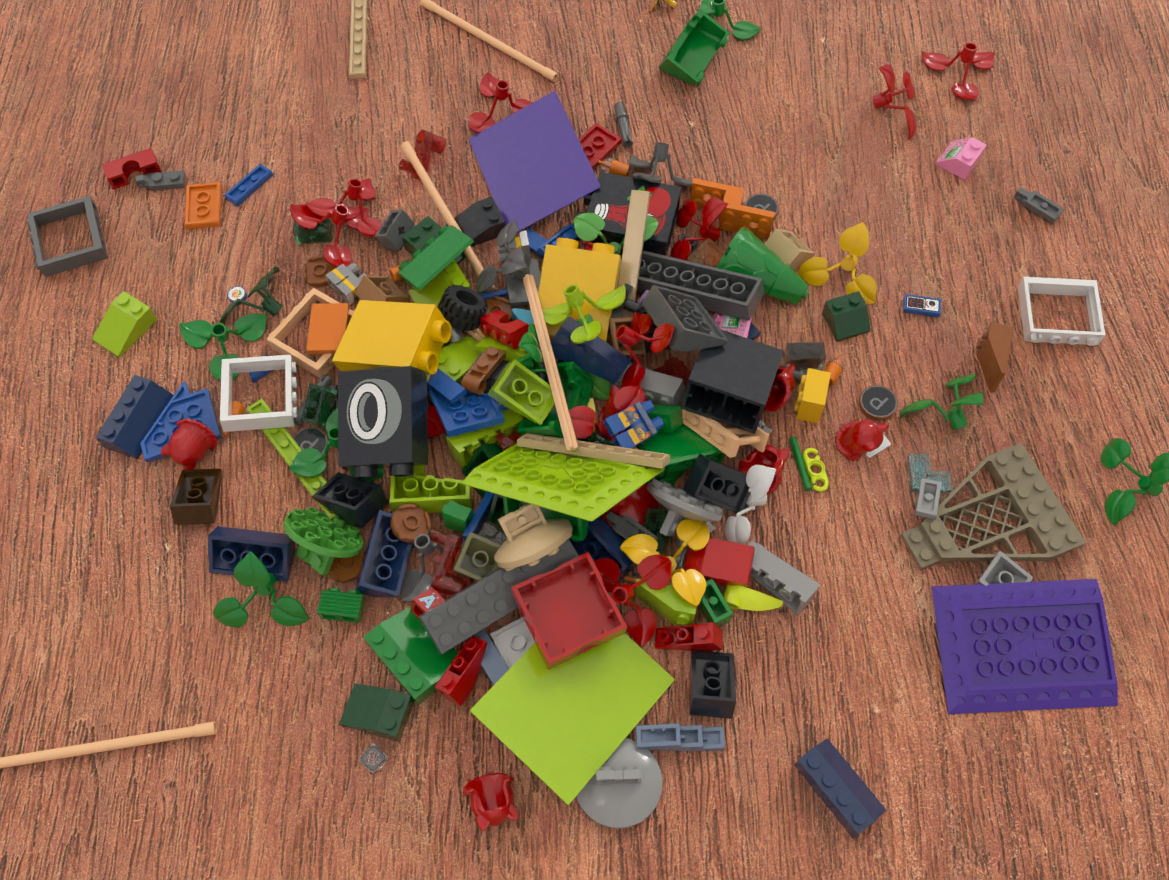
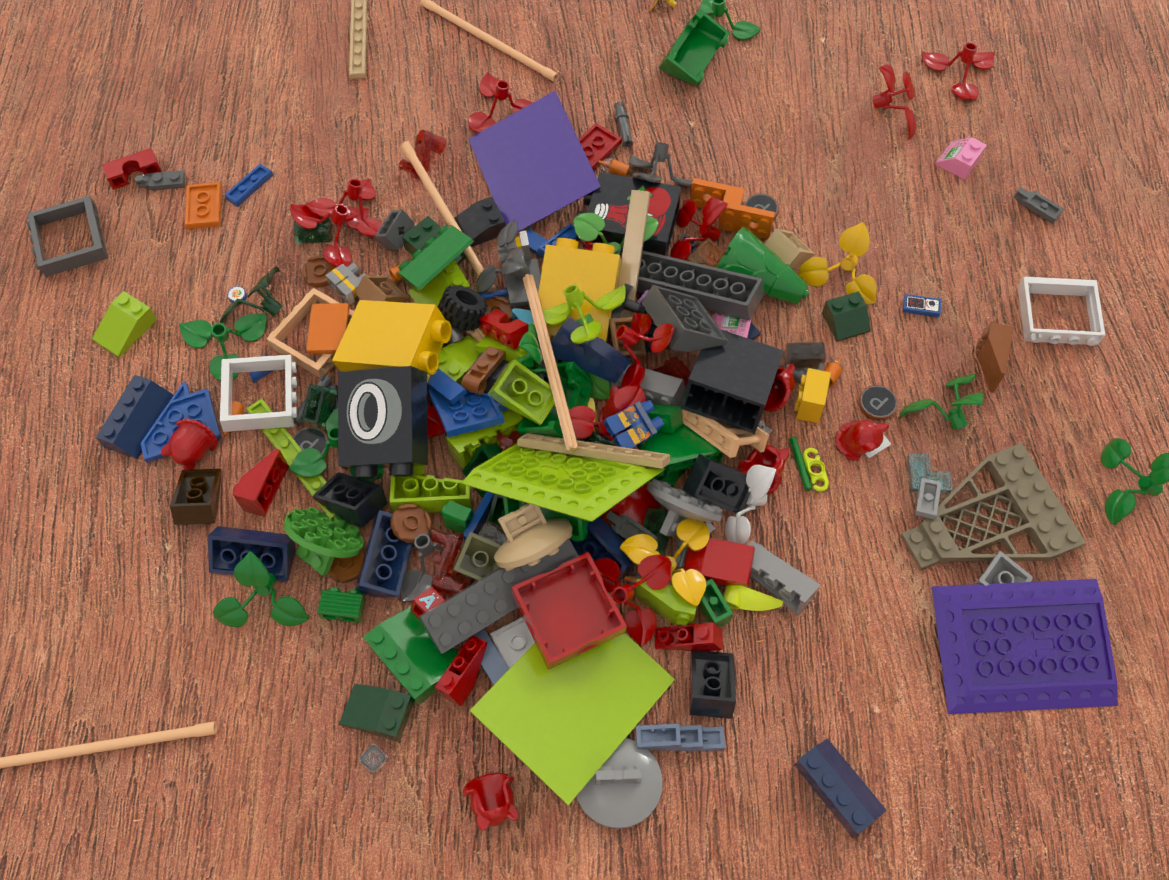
none -> red slope [233,449,289,517]

